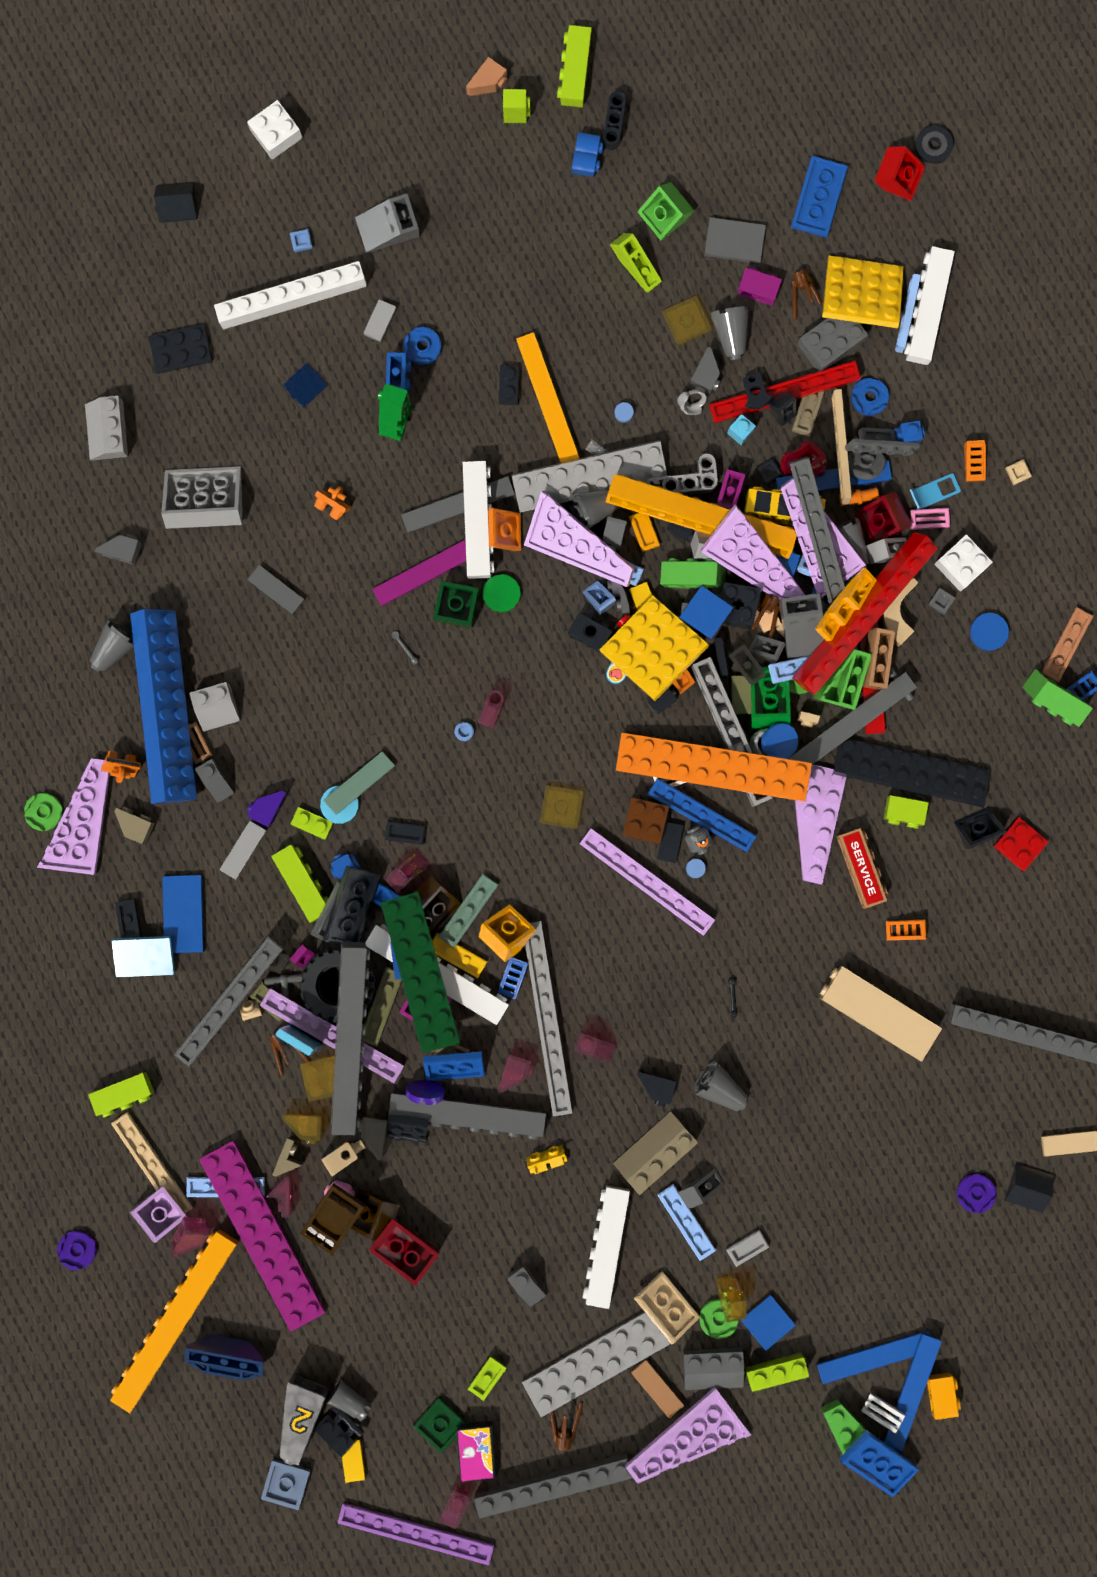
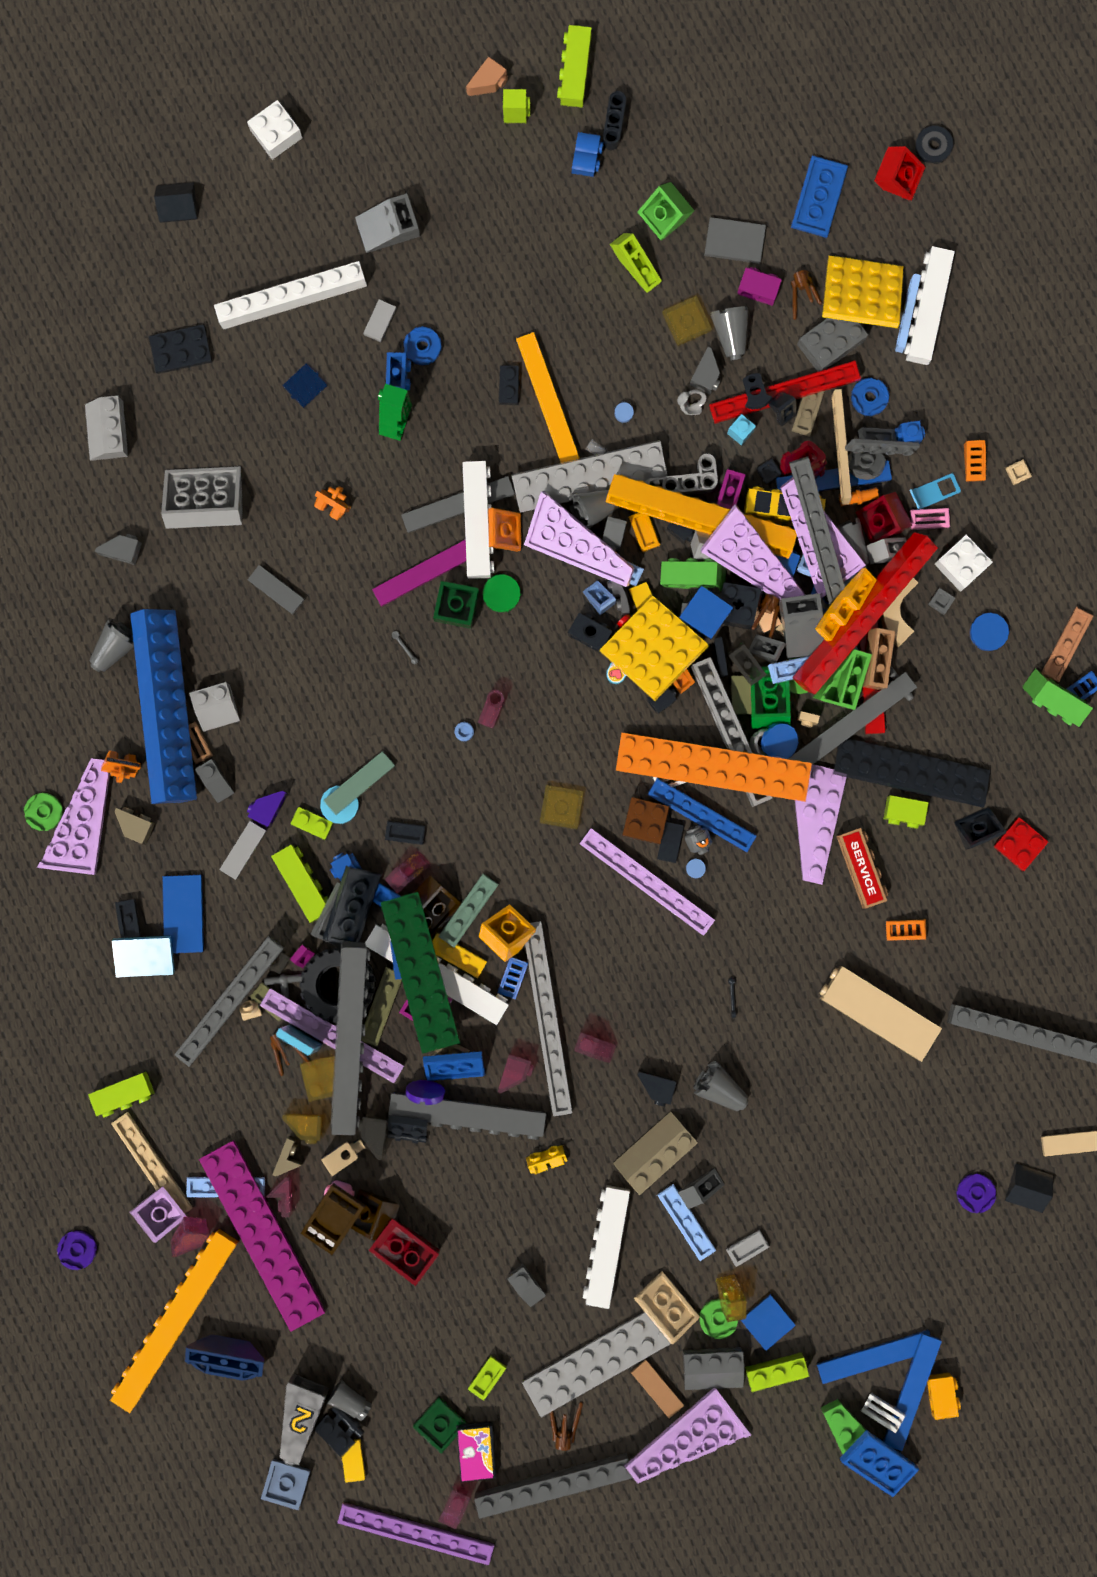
medium blue tile [290,229,313,253] -> none

